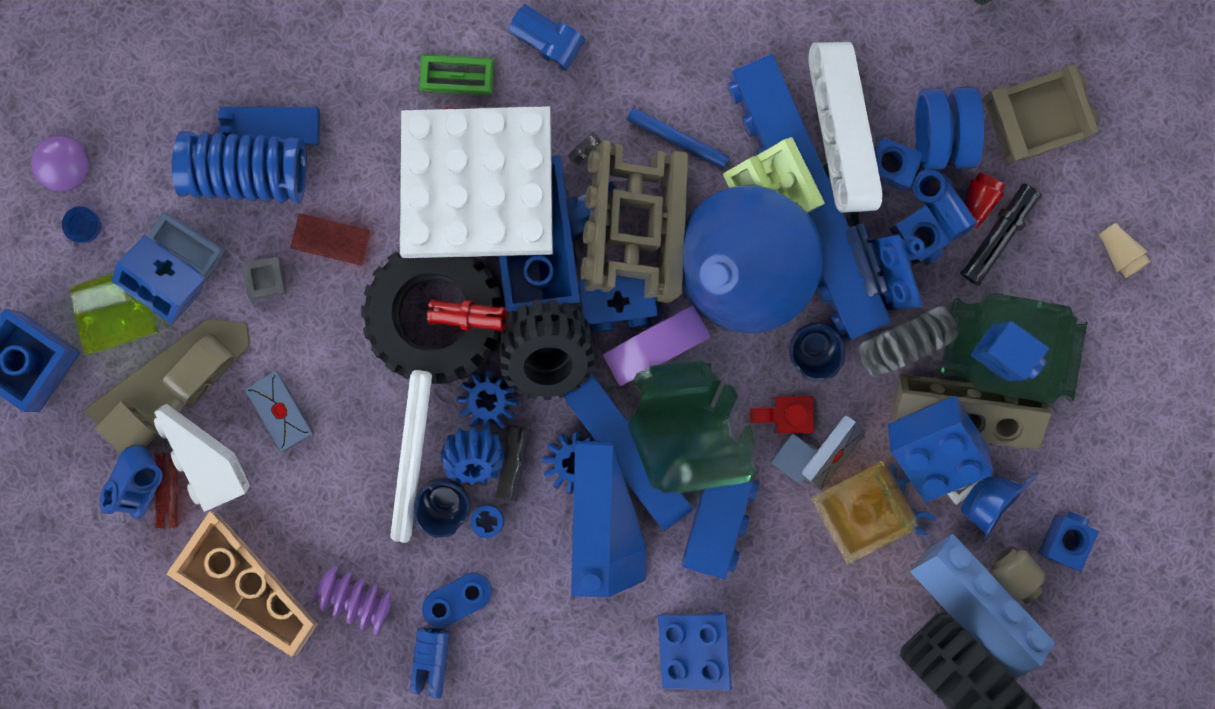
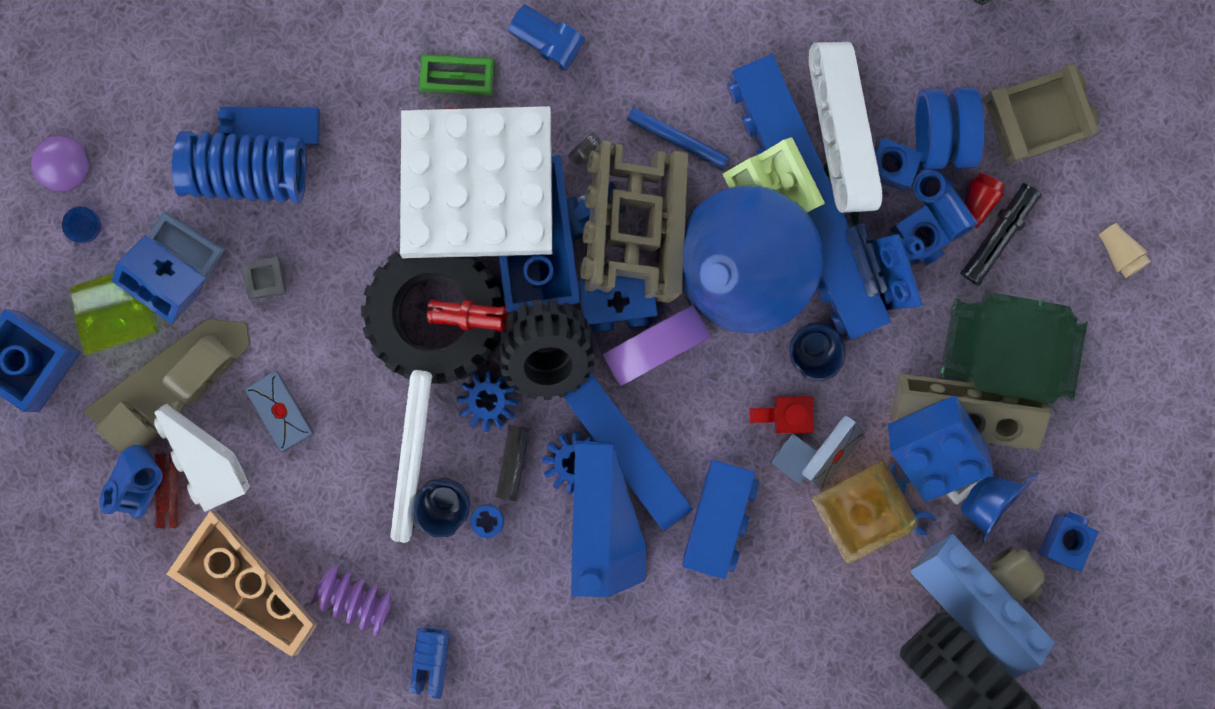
clear red tile [290,213,371,266] -> none
blue plate [422,573,492,628] -> none
blue gear [441,426,504,486] -> none
piece [628,360,758,493] -> none
blue hinge [658,612,732,690] -> none
dark grey gear [858,306,959,376] -> none
blue brick [970,321,1049,382] -> none

